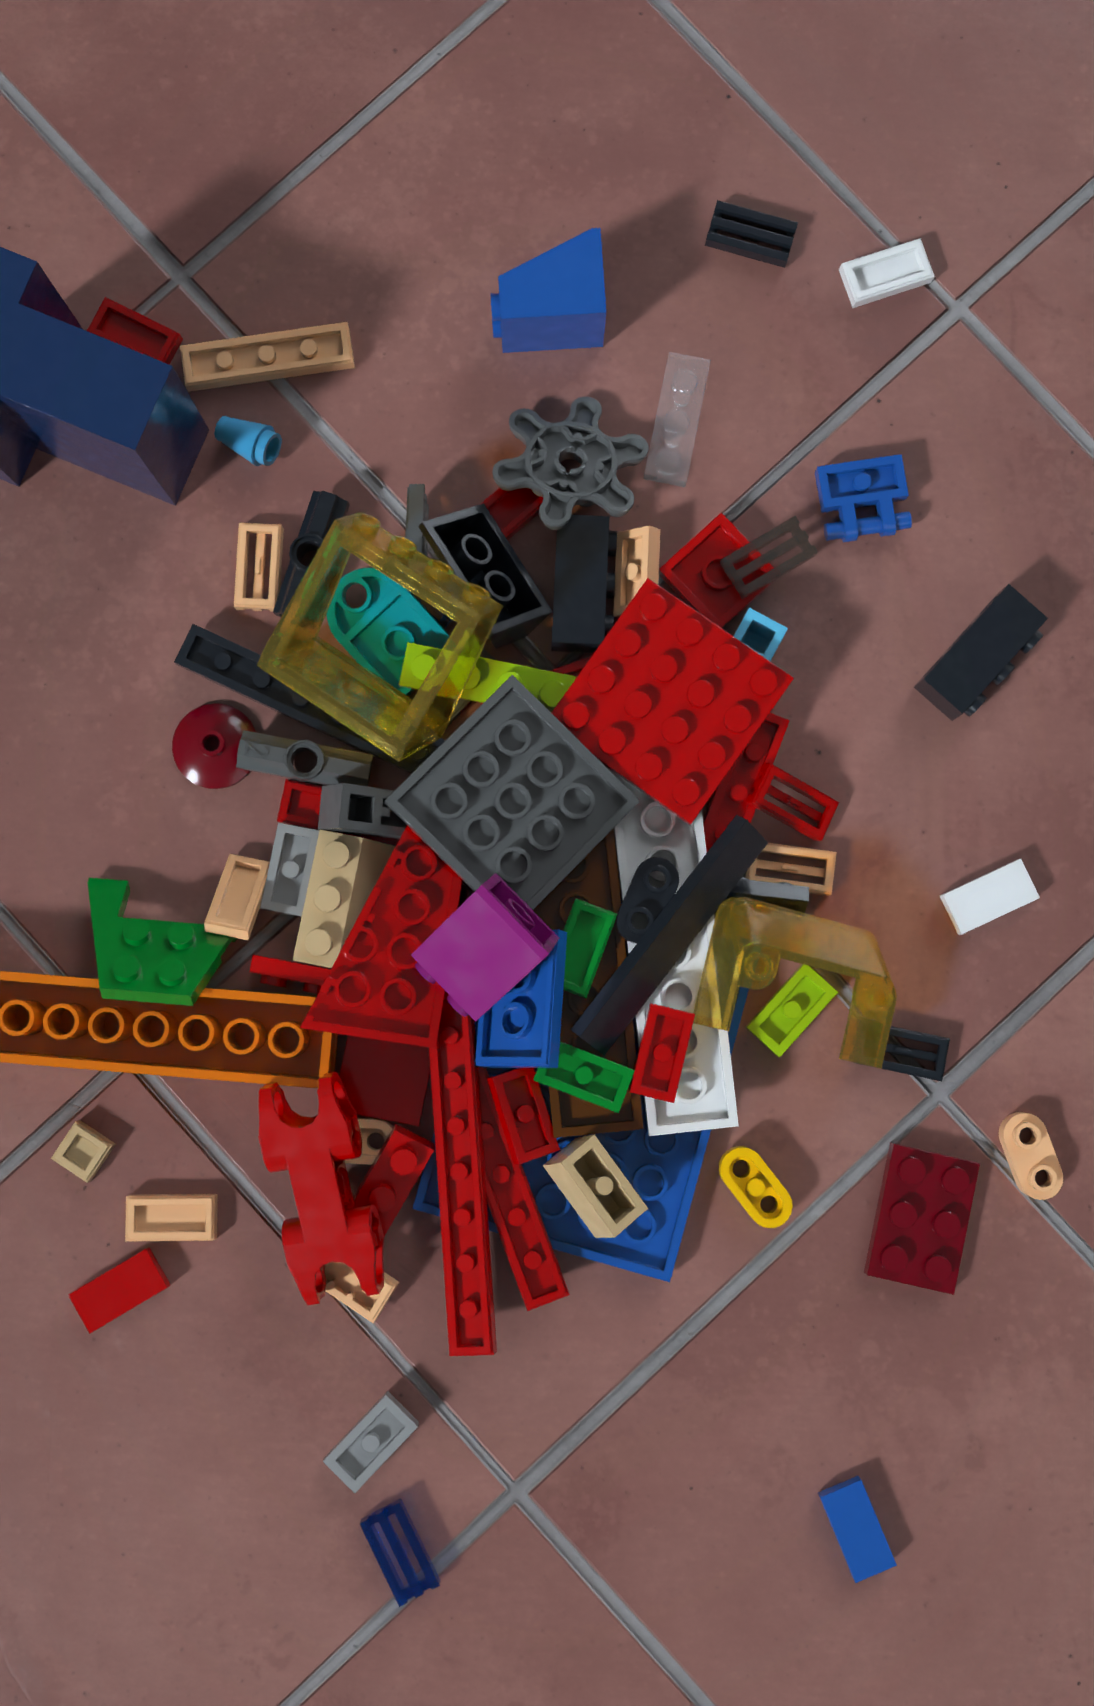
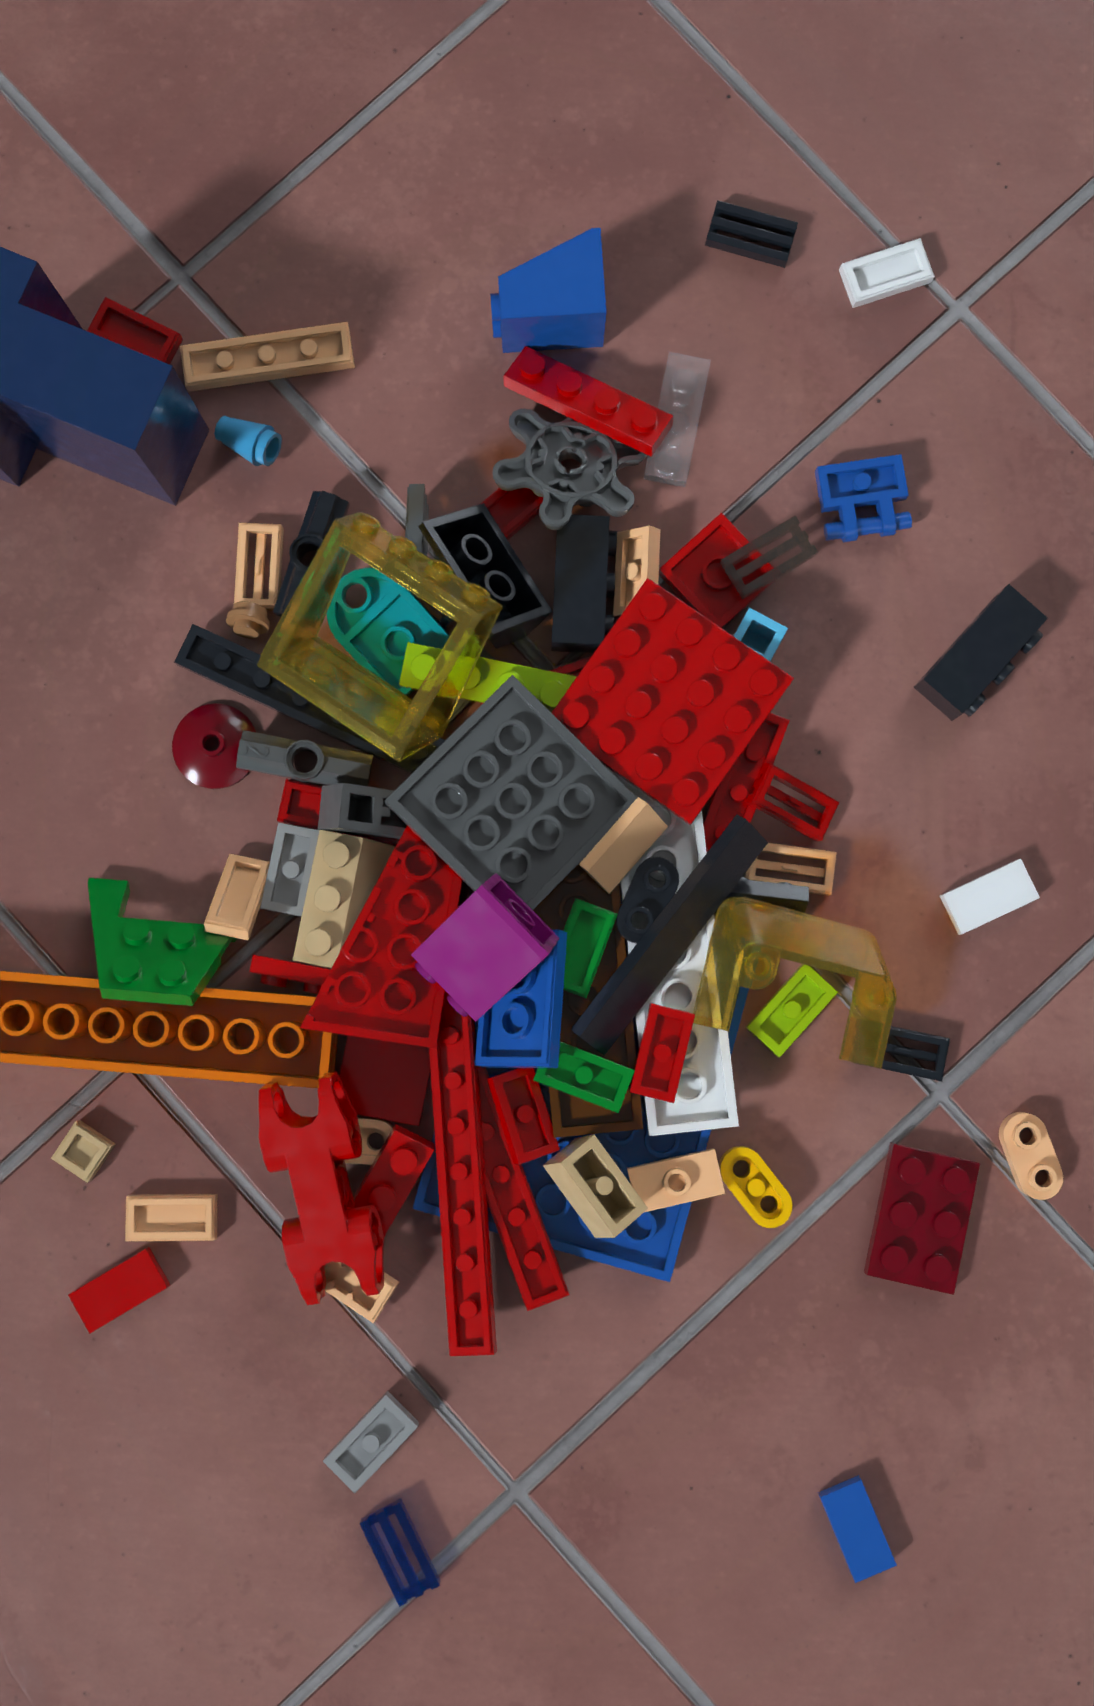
none -> medium nougat plate [226,601,270,639]
none -> red plate [503,346,674,457]
none -> light nougat tile [579,797,668,894]
none -> light nougat plate [627,1148,725,1212]

